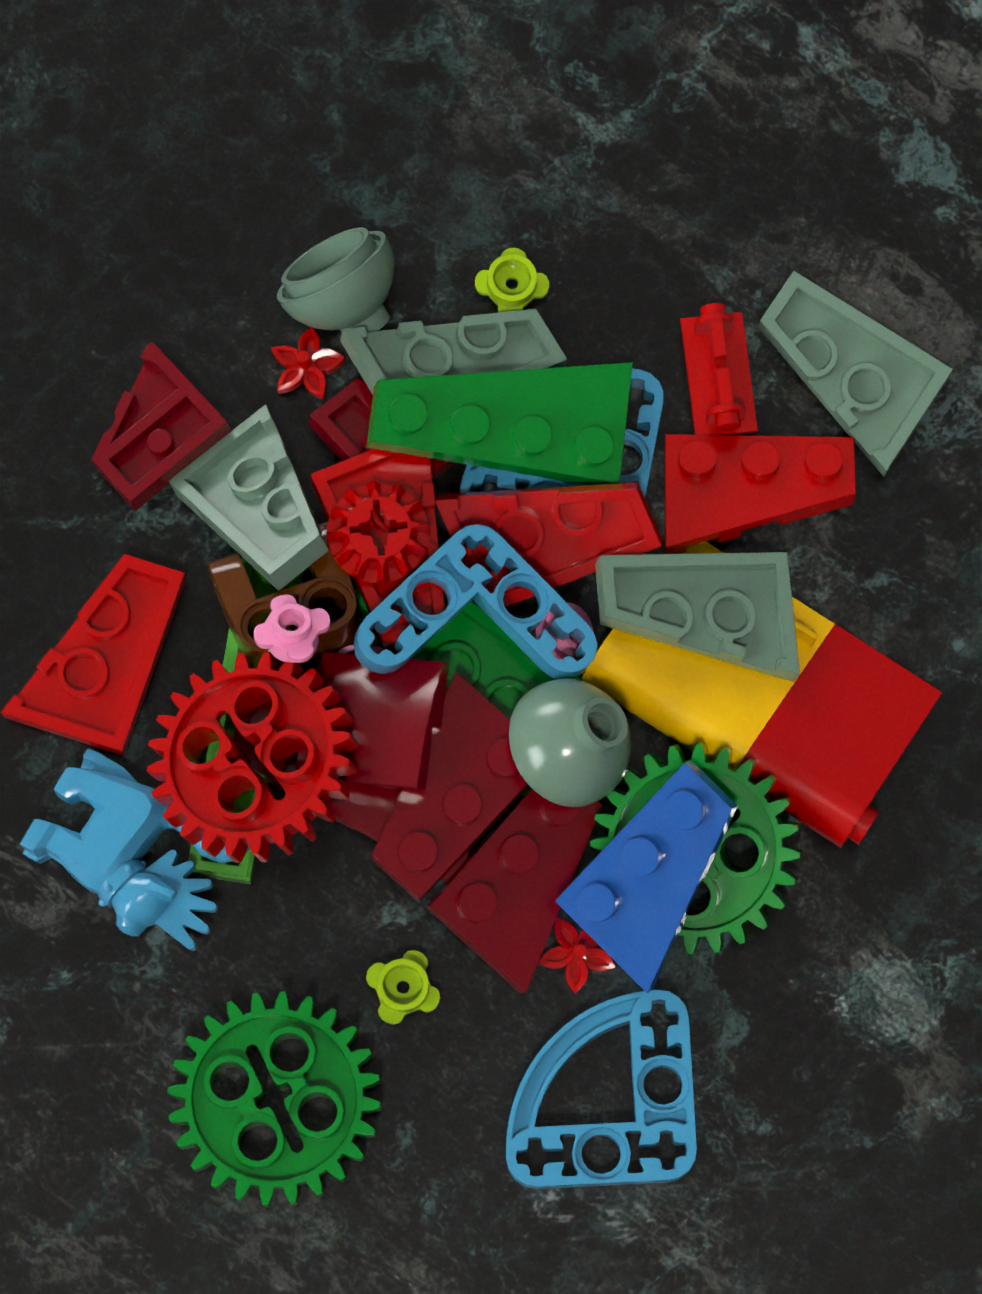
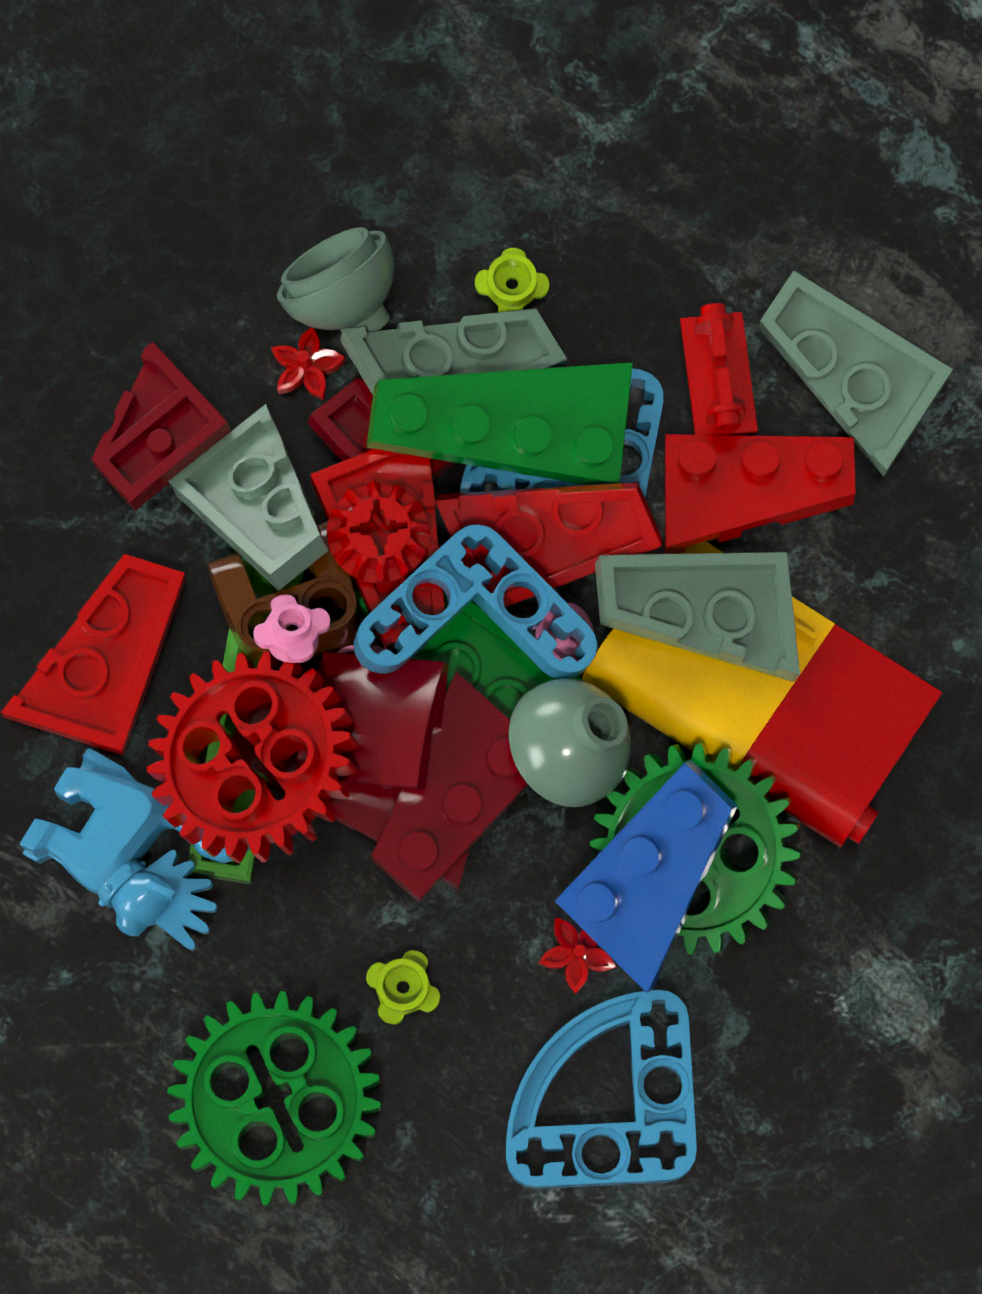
dark red wing [425,786,602,993] -> none

